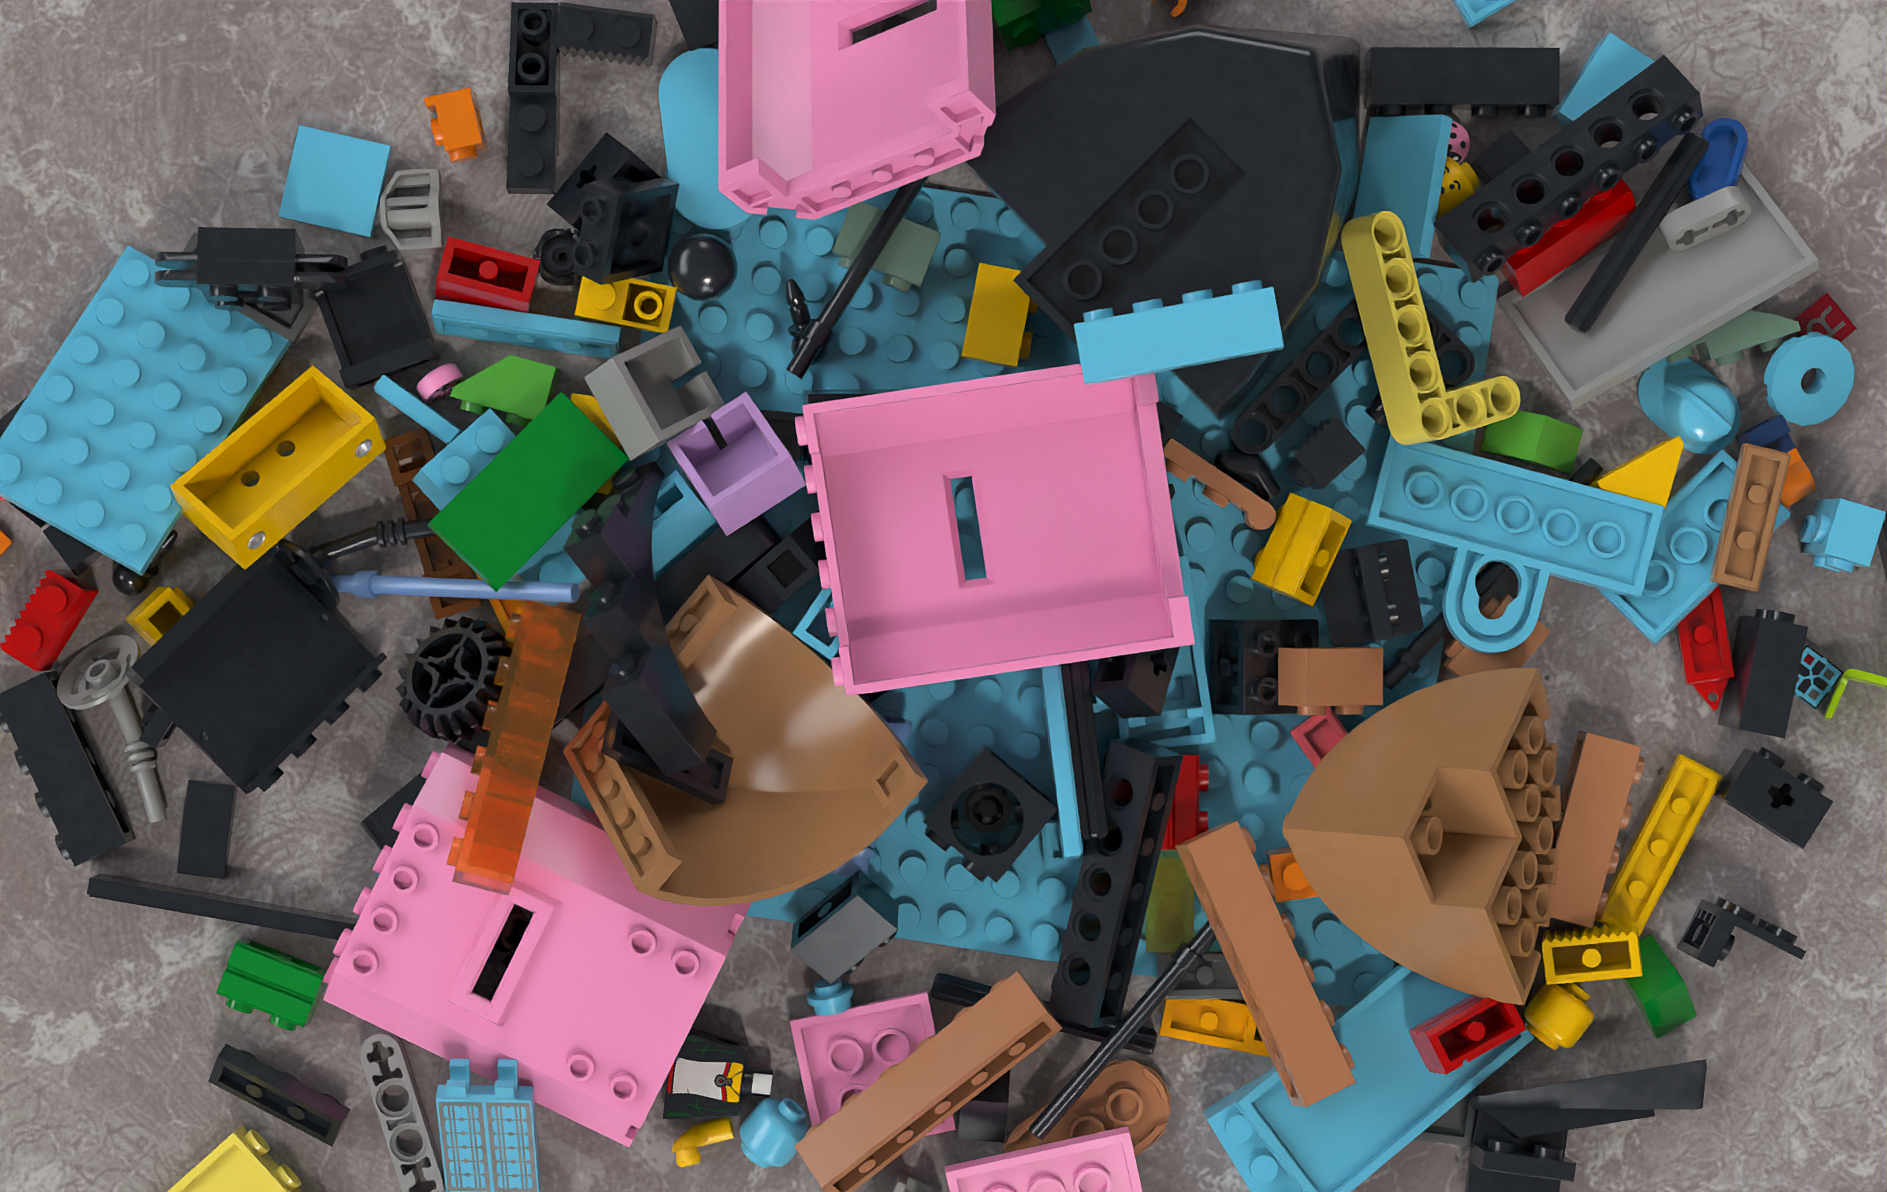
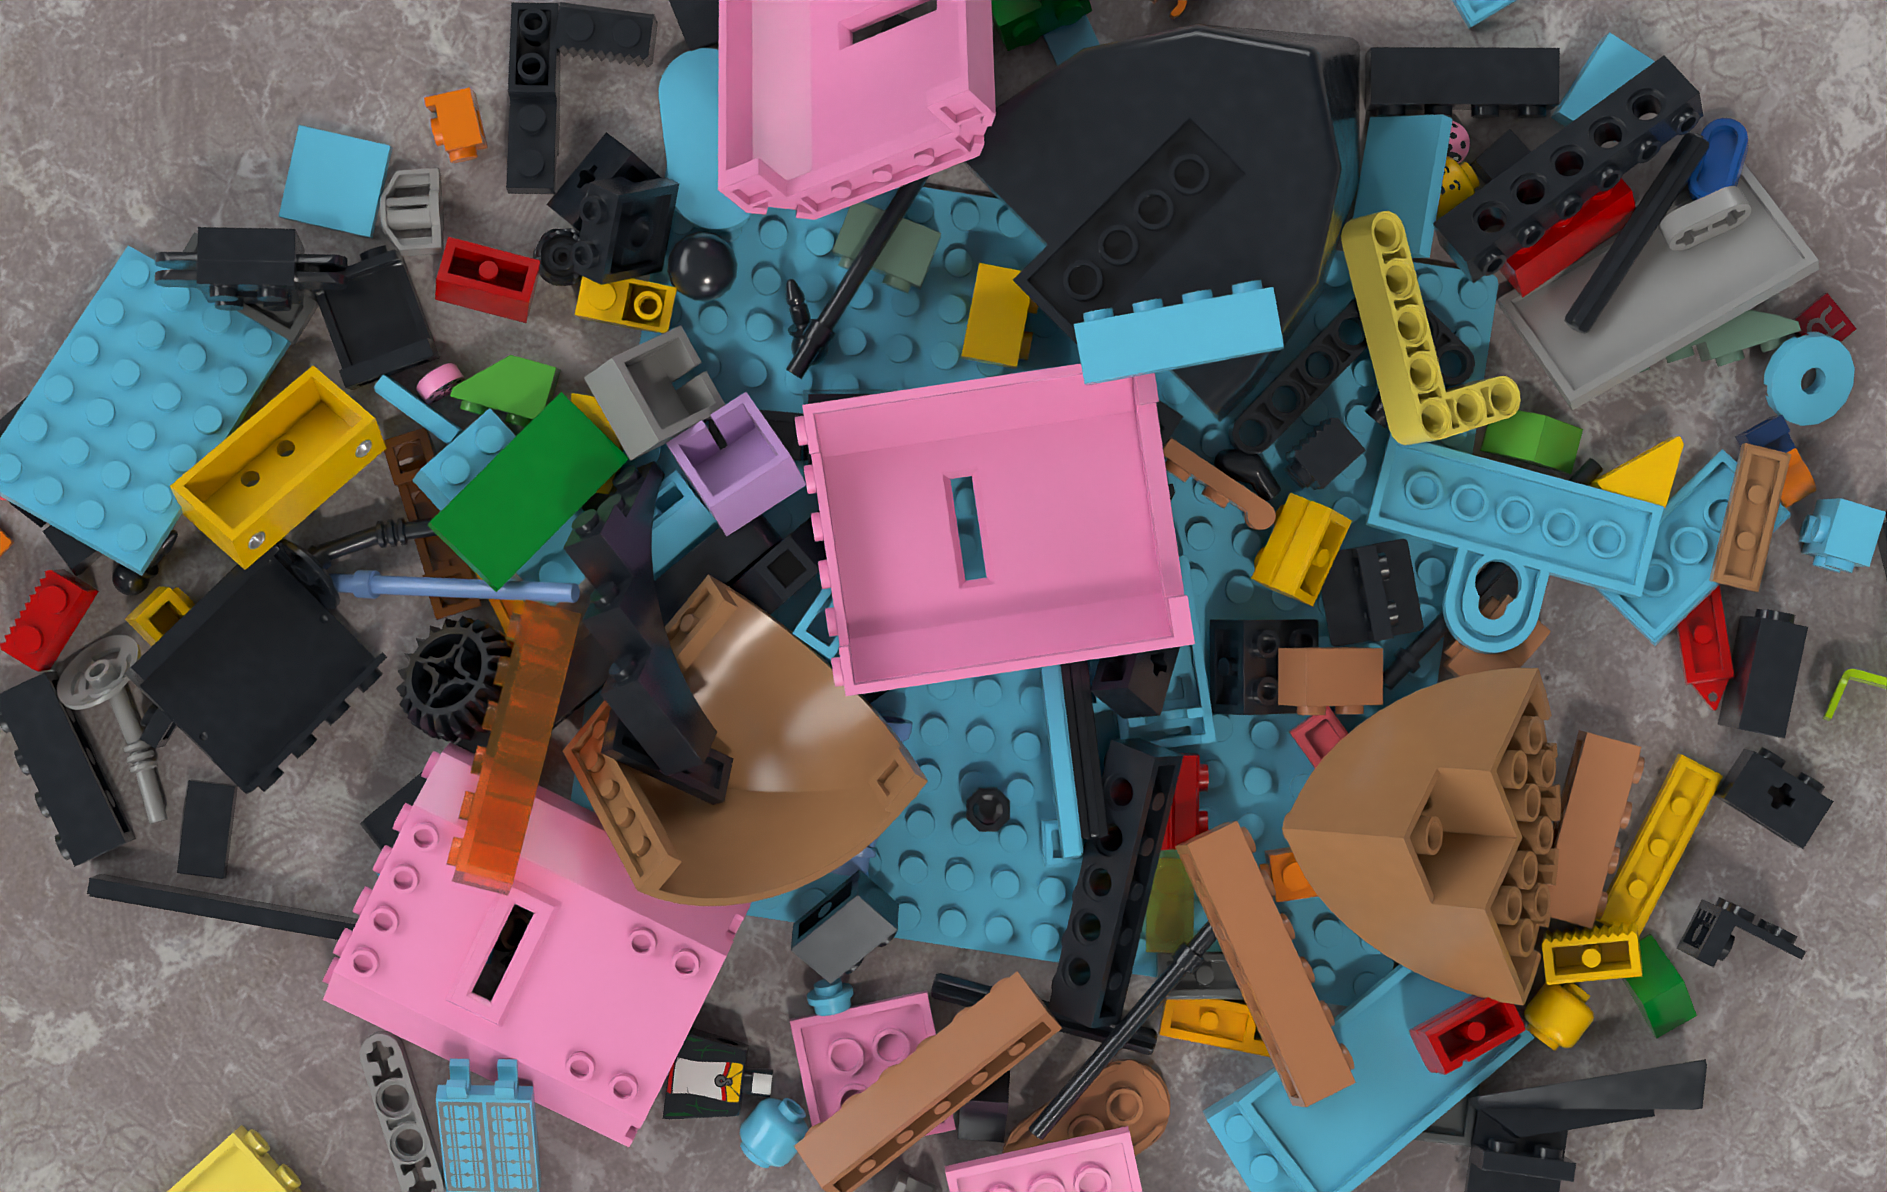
black plate [208,1044,350,1147] -> none
green brick [216,937,327,1031] -> none
medium azure tile [432,299,623,359] -> none
yellow arm [672,1117,735,1168] -> none
black brick [923,744,1058,883] -> none
medium azure piece [1637,357,1741,454] -> none
tile [1794,644,1844,710] -> none

